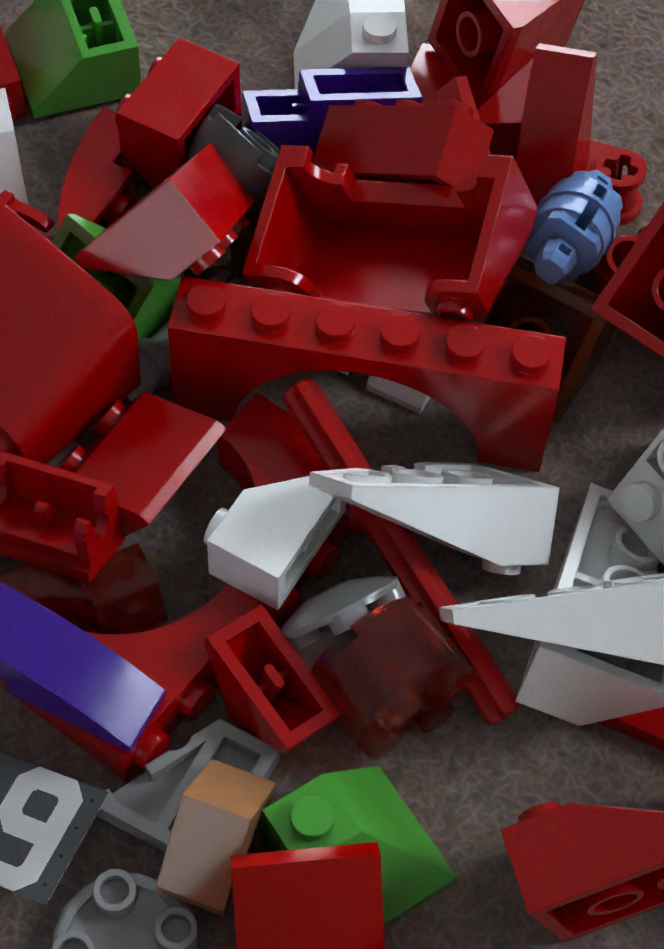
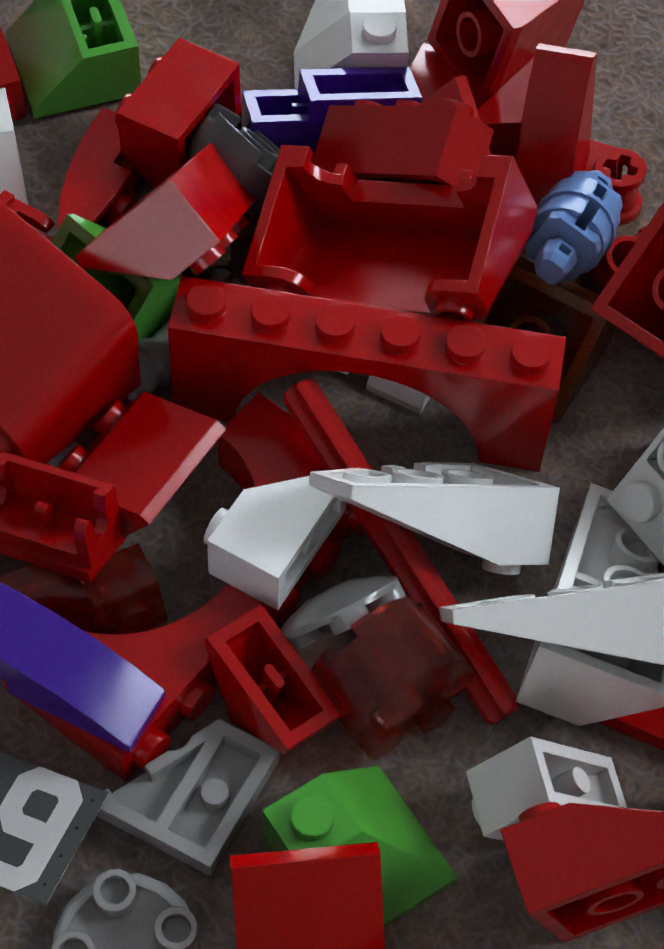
medium nougat slope [156,759,277,916] -> none
none -> white slope [466,736,627,841]

